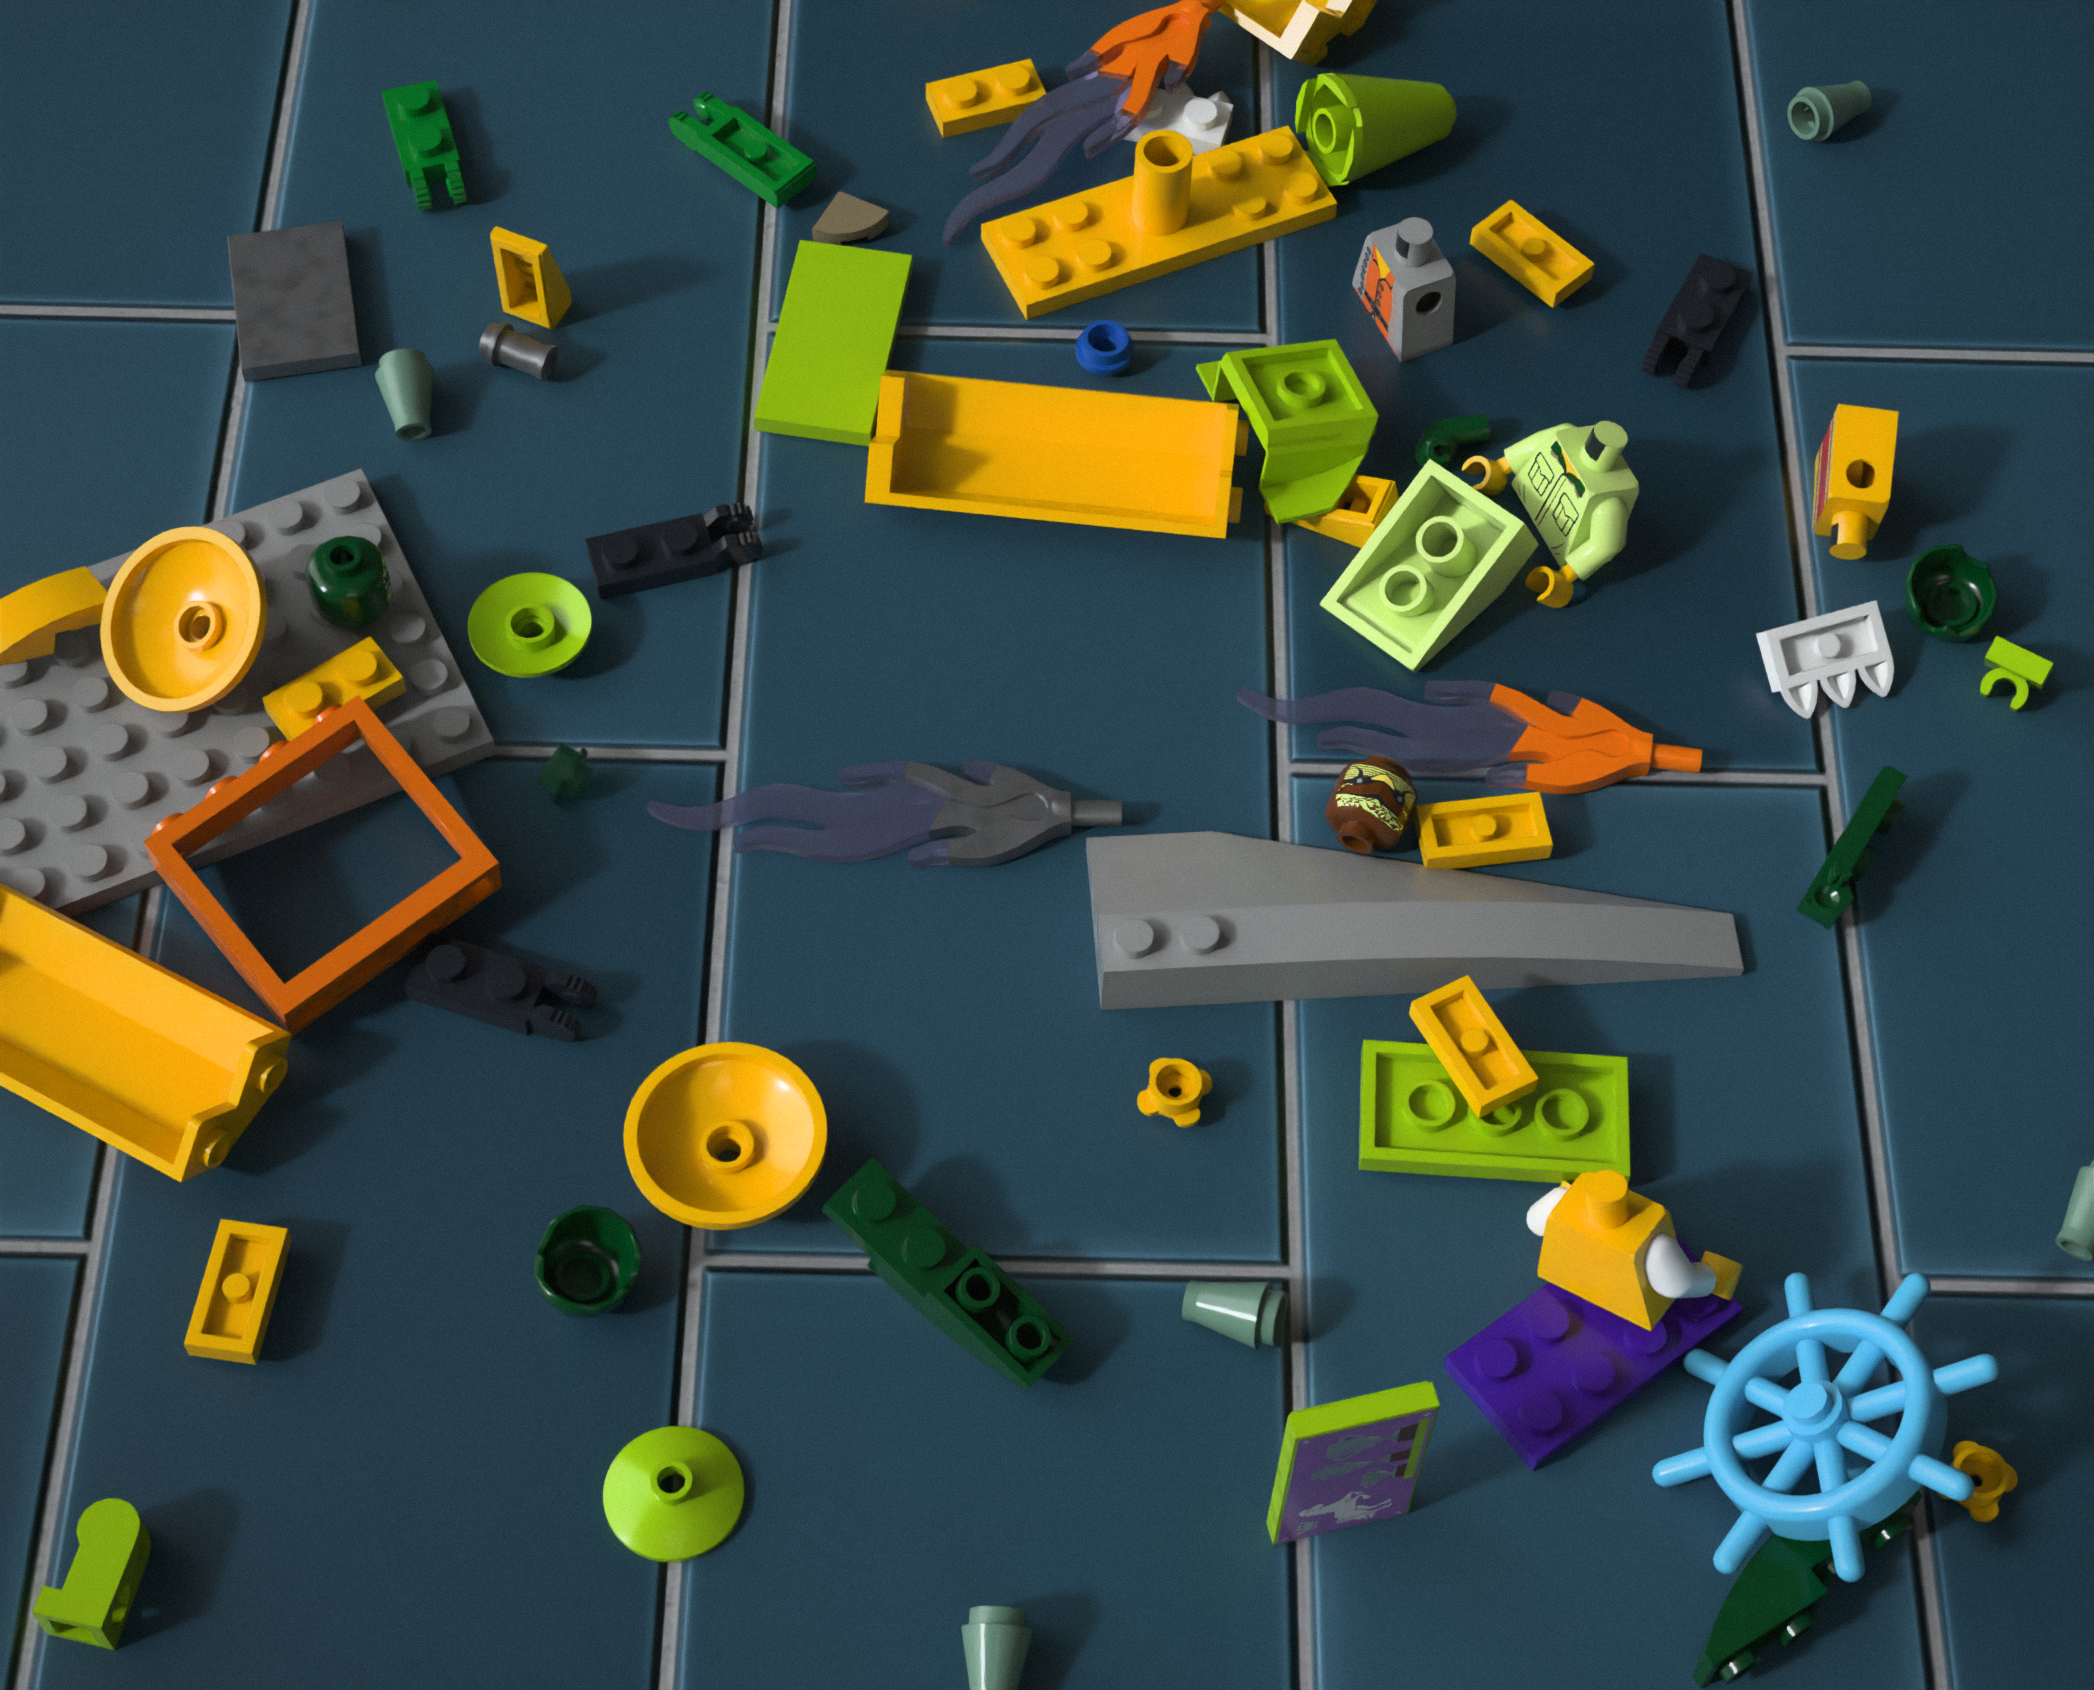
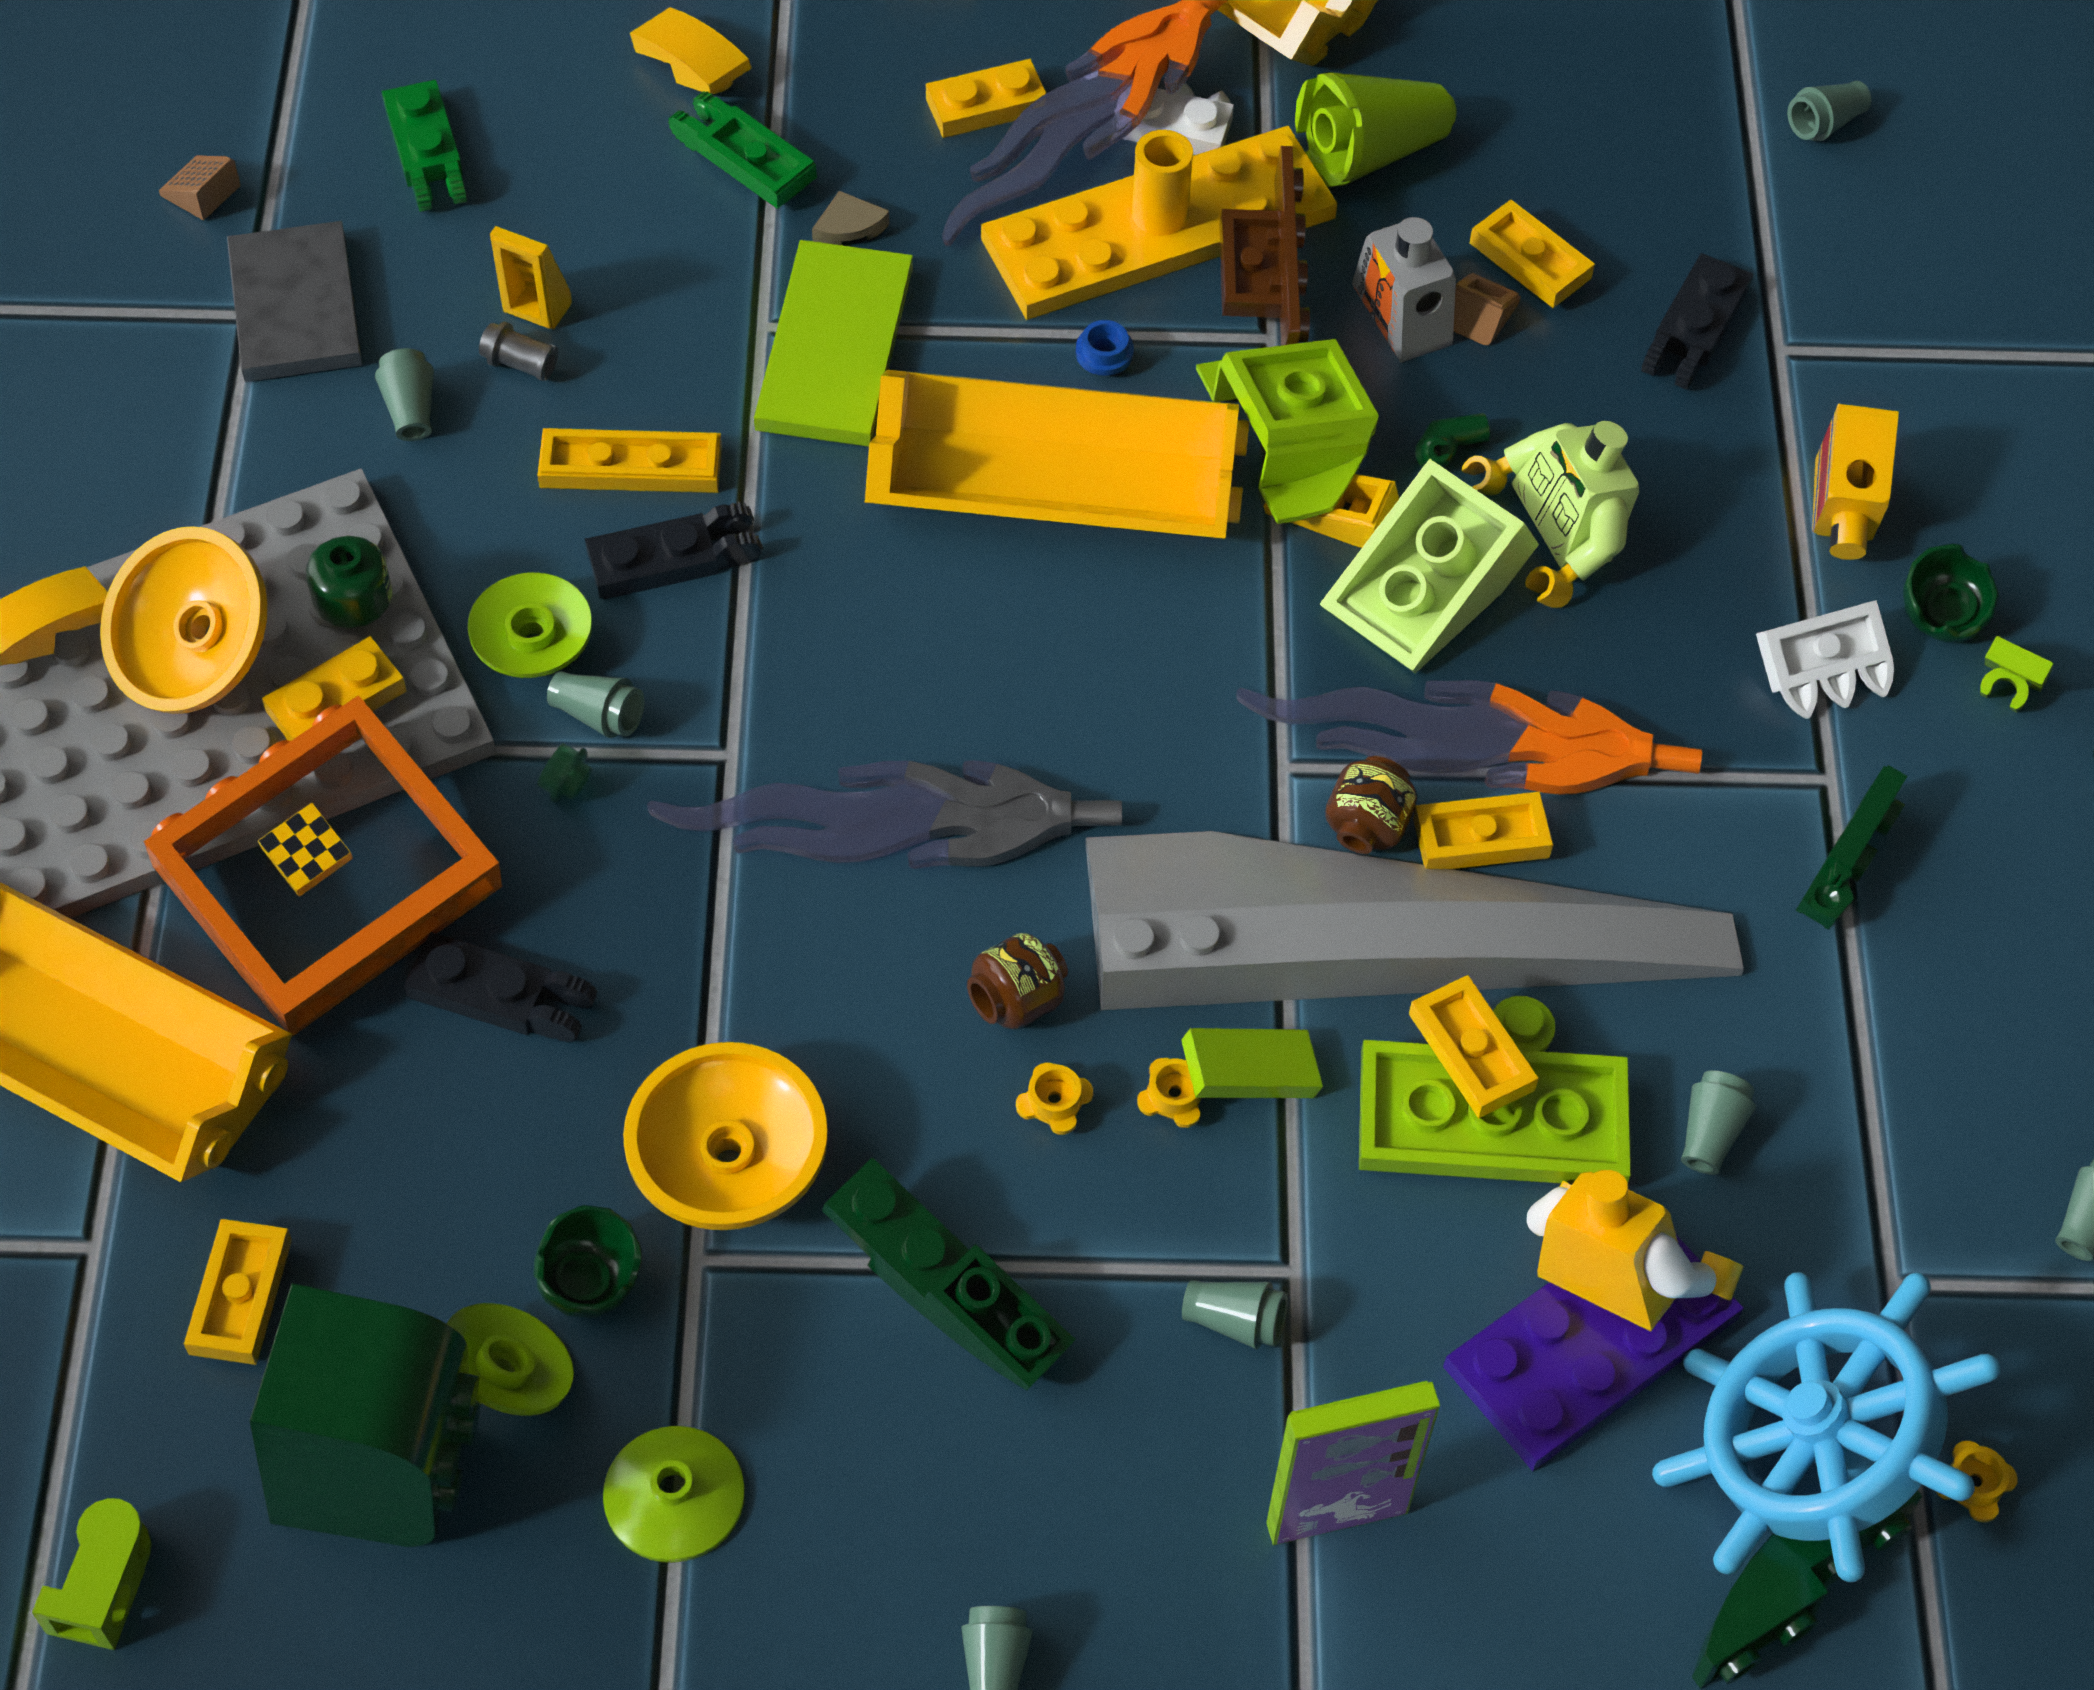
none -> medium nougat slope [159,155,241,221]
none -> dark green brick [249,1283,481,1547]
none -> tile [258,803,353,897]
none -> lime dish [447,1303,574,1416]
none -> yellow tile [537,428,722,493]
none -> sand green cone [547,671,645,738]
none -> yellow slope [630,7,752,94]
none -> reddish brown head [967,933,1068,1030]
none -> yellow plate [1016,1063,1093,1135]
none -> lime tile [1181,1028,1323,1098]
none -> reddish brown bracket [1219,146,1310,345]
none -> medium nougat slope [1453,273,1521,345]
none -> lime plate [1493,996,1555,1052]
none -> sand green cone [1681,1070,1756,1175]

